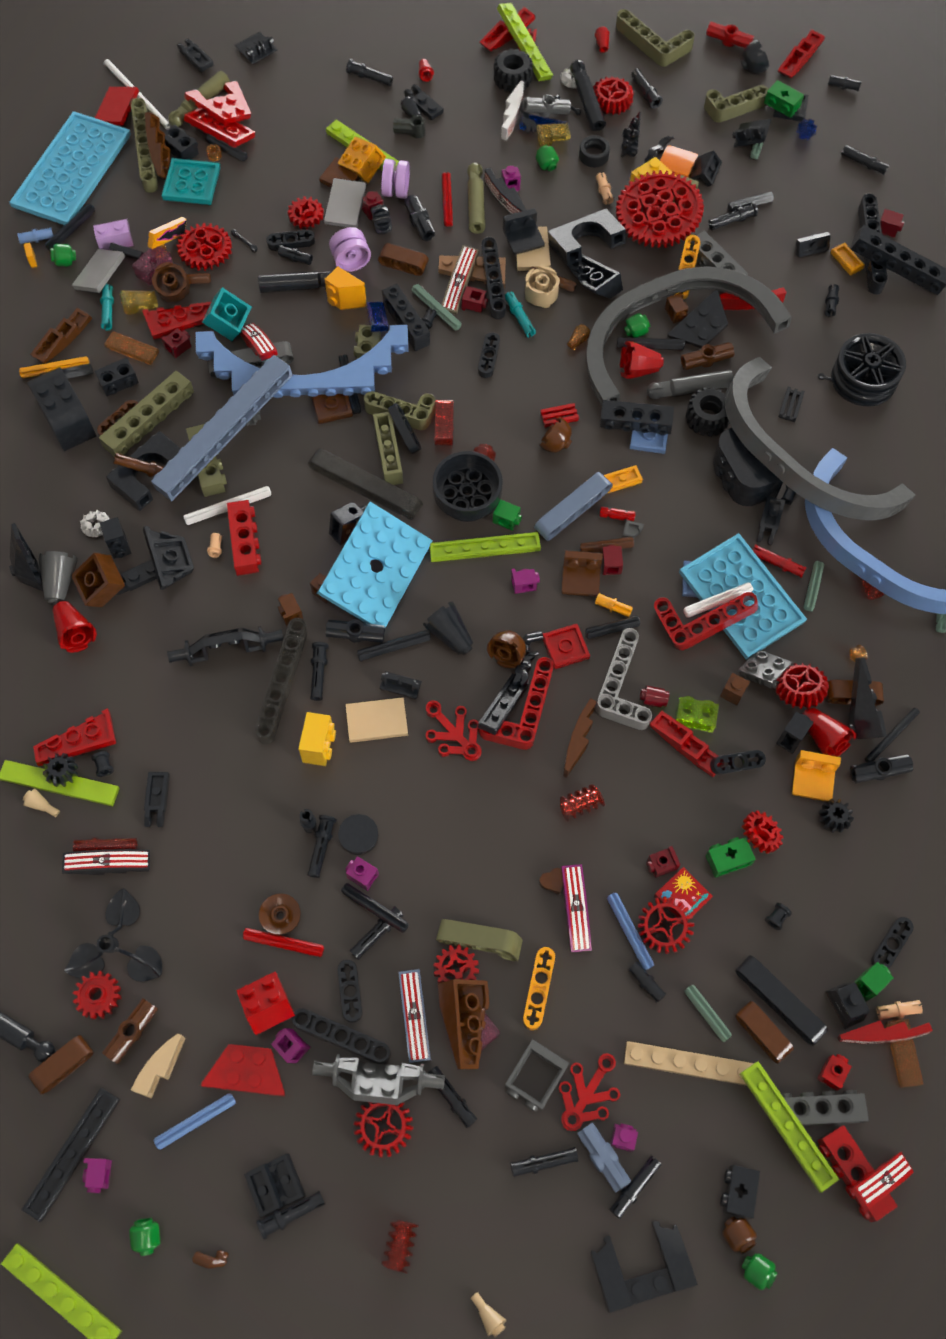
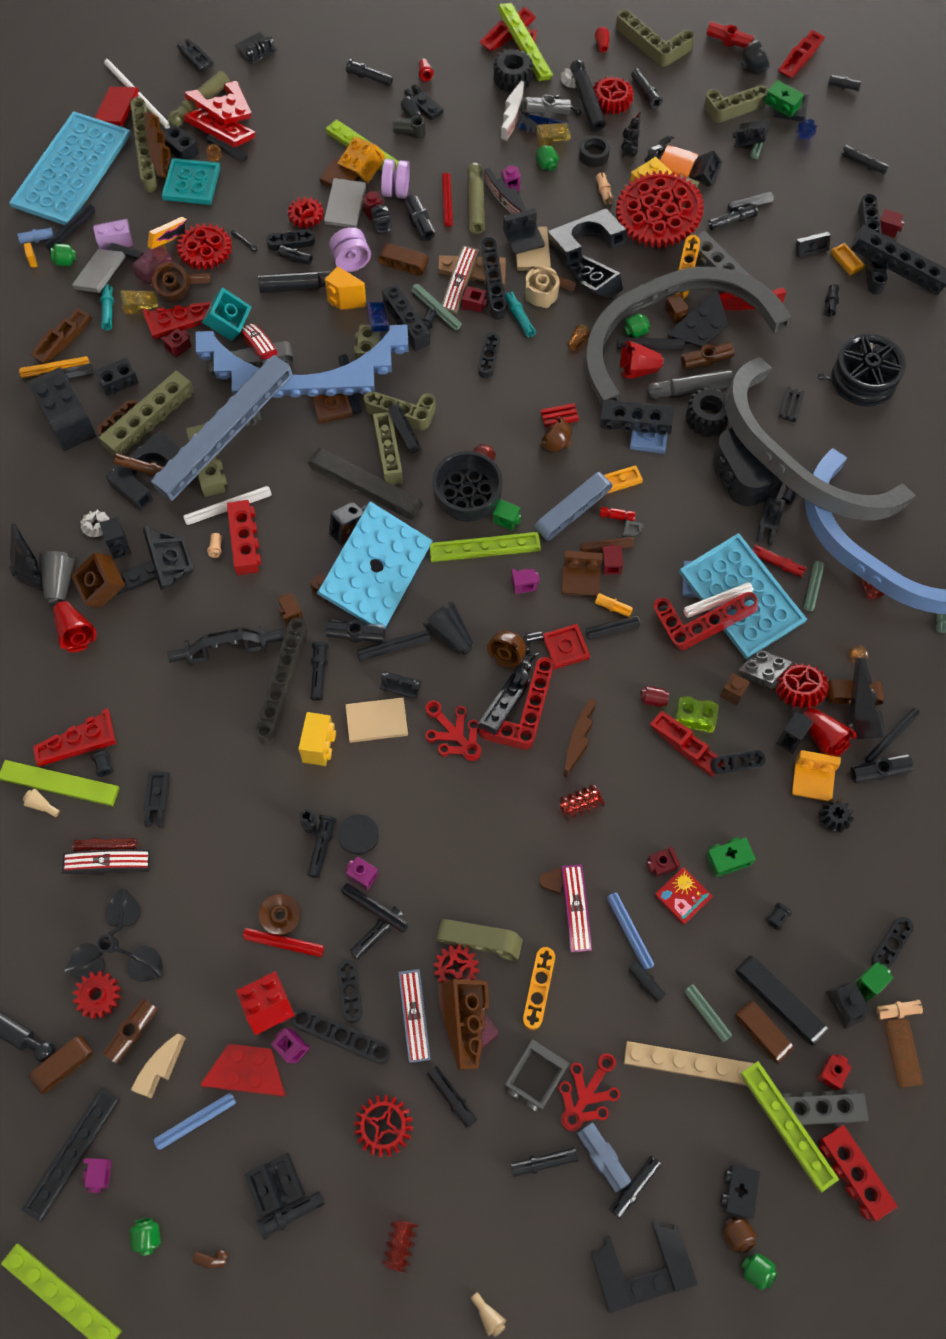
black gear [43,753,78,787] -> none
clear orange tile [104,331,159,365] -> none
dark grey plate [312,1054,445,1105] -> none
clear red beam [435,400,454,446] -> none
light grey beam [596,628,652,730] -> none
magenta brick [610,1124,638,1152] -> none
red gear [638,897,695,954] -> none
red gear [742,810,784,854] -> none
red slope [838,1020,933,1044] -> none
slope [851,1152,914,1210] -> none

